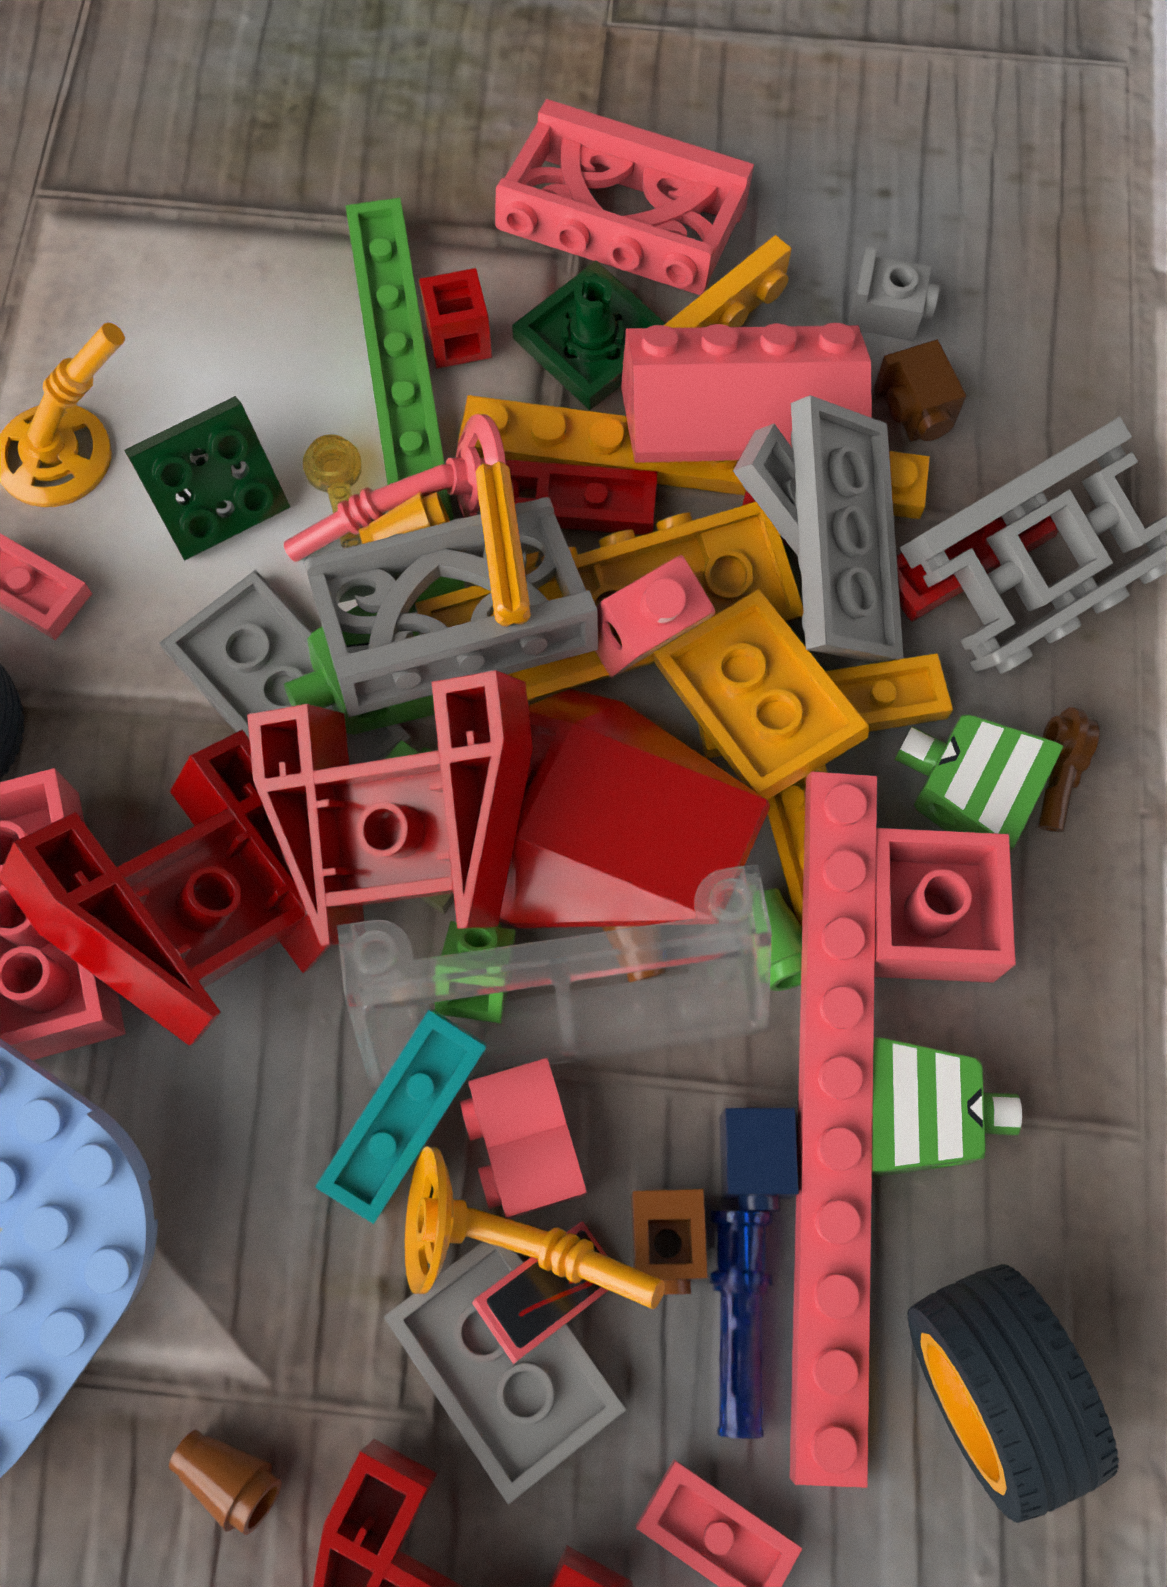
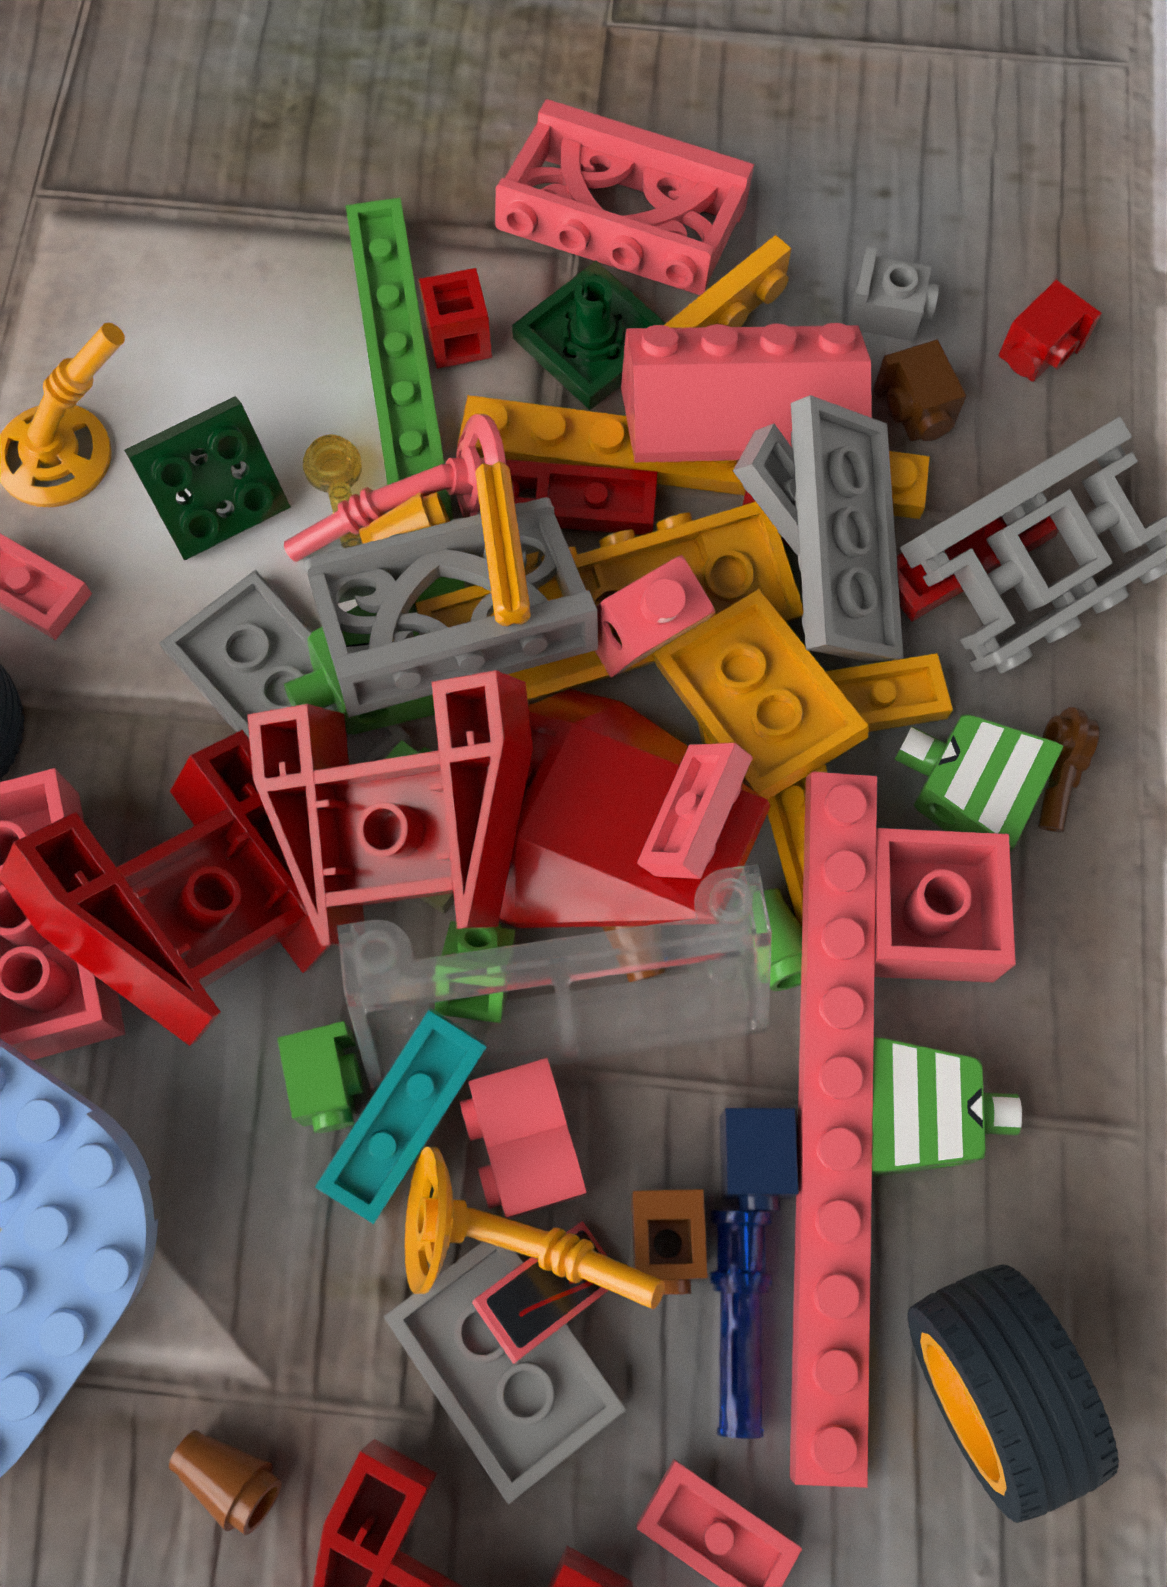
none -> bright green brick [277,1021,363,1133]
none -> coral plate [637,743,753,879]
none -> red brick [998,279,1102,382]

